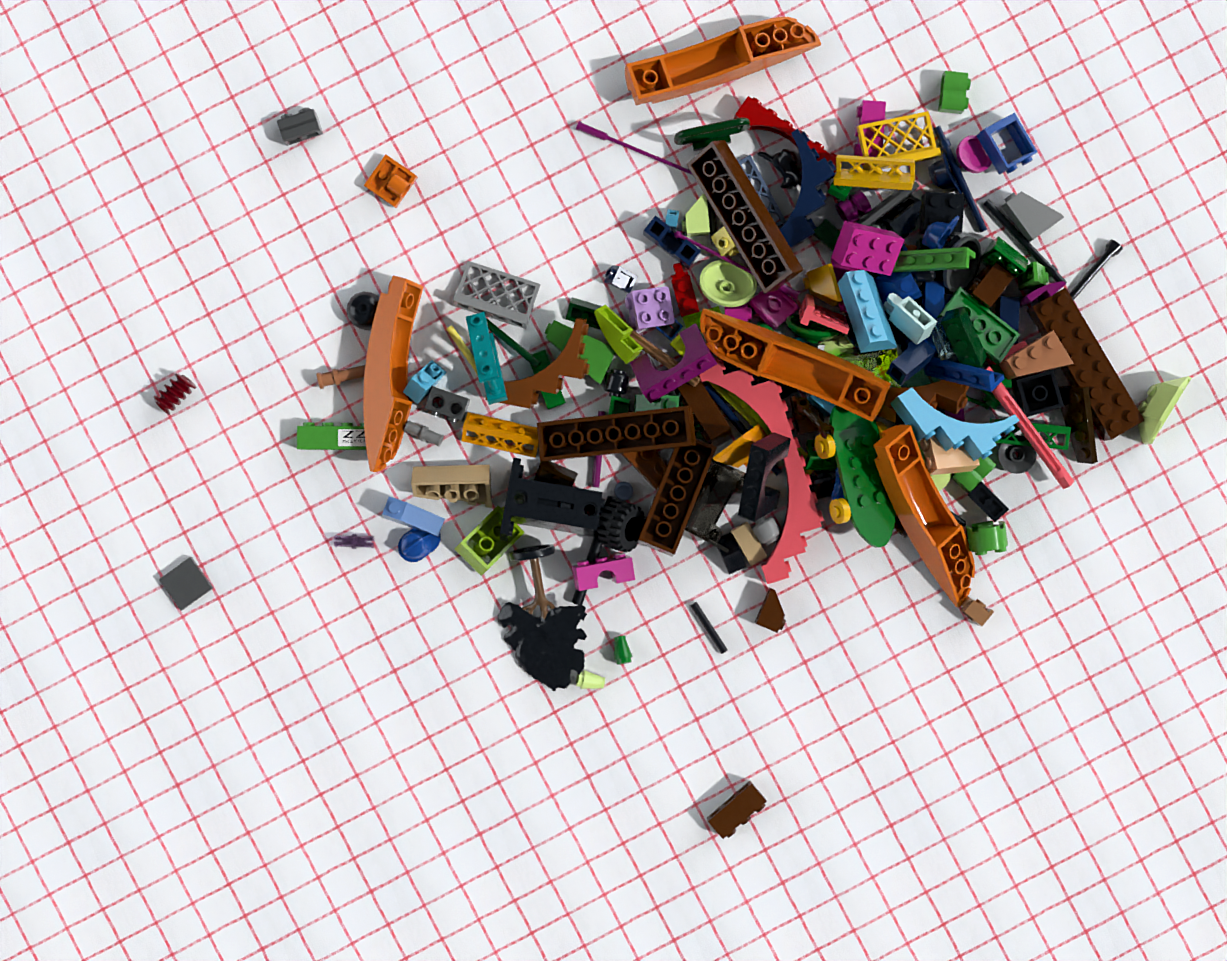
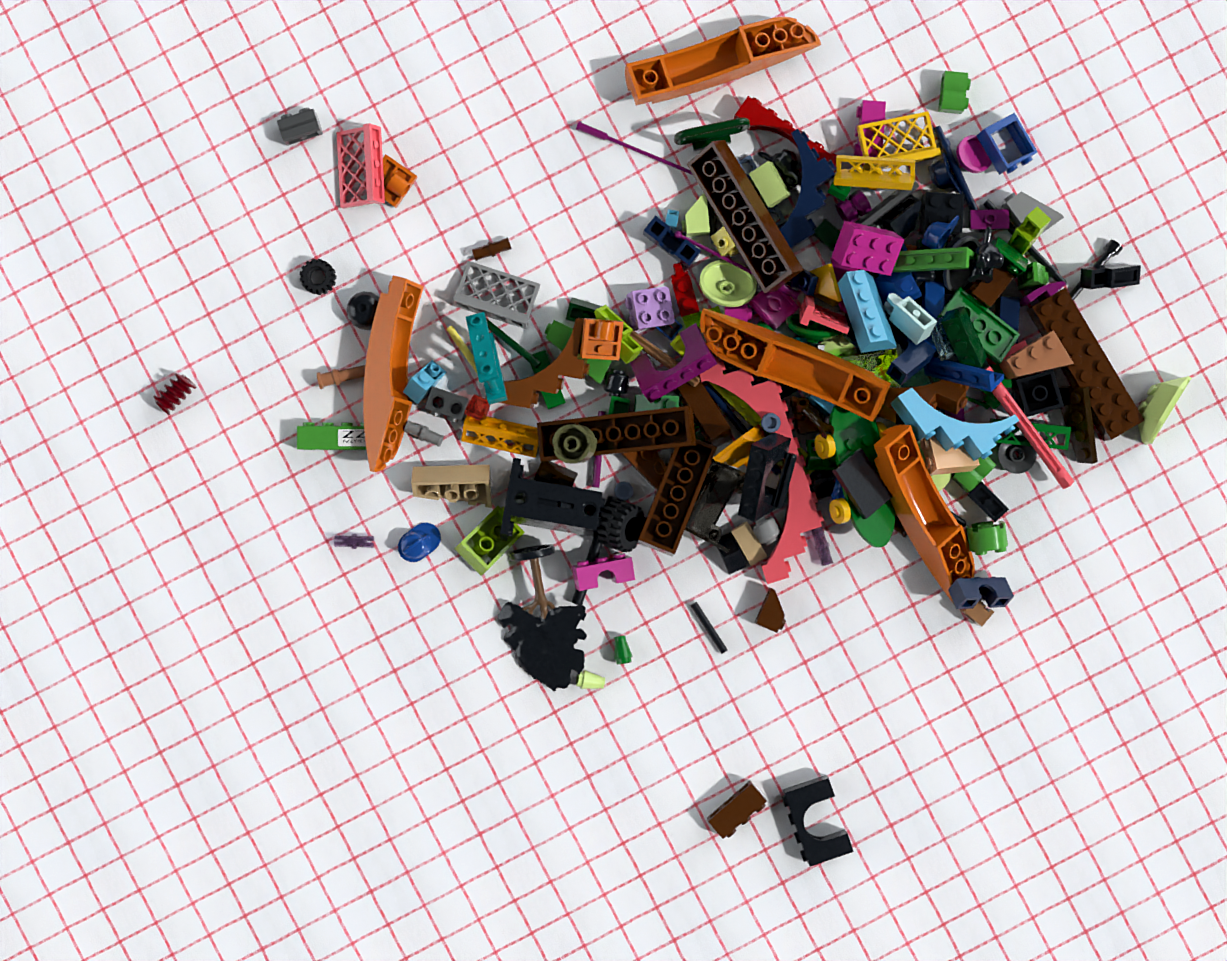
dark grey tile [159,557,214,611] -> none
medium blue slope [382,496,445,537] -> none
bracket [604,265,638,294] -> none
none -> black tyre [299,259,337,295]
none -> coral fence [336,123,385,209]
none -> clear red slope [464,394,491,421]
none -> reddish brown pin [472,237,512,261]
none -> olive brick [553,424,597,464]
none -> orange plate [580,318,624,361]
none -> yellowish green brick [749,161,791,208]
none -> sand blue tile [761,413,781,433]
none -> black axle [772,453,797,508]
none -> black arch [781,775,854,867]
none -> dark blue slope [786,269,819,296]
none -> clear purple pin [811,526,833,566]
none -> black tile [832,448,892,519]
none -> dark blue arch [948,577,1014,609]
none -> black animal [968,226,1004,283]
none -> magenta plate [969,209,1009,230]
none -> lime slope [1007,207,1052,255]
none -> black slope [1080,265,1141,289]

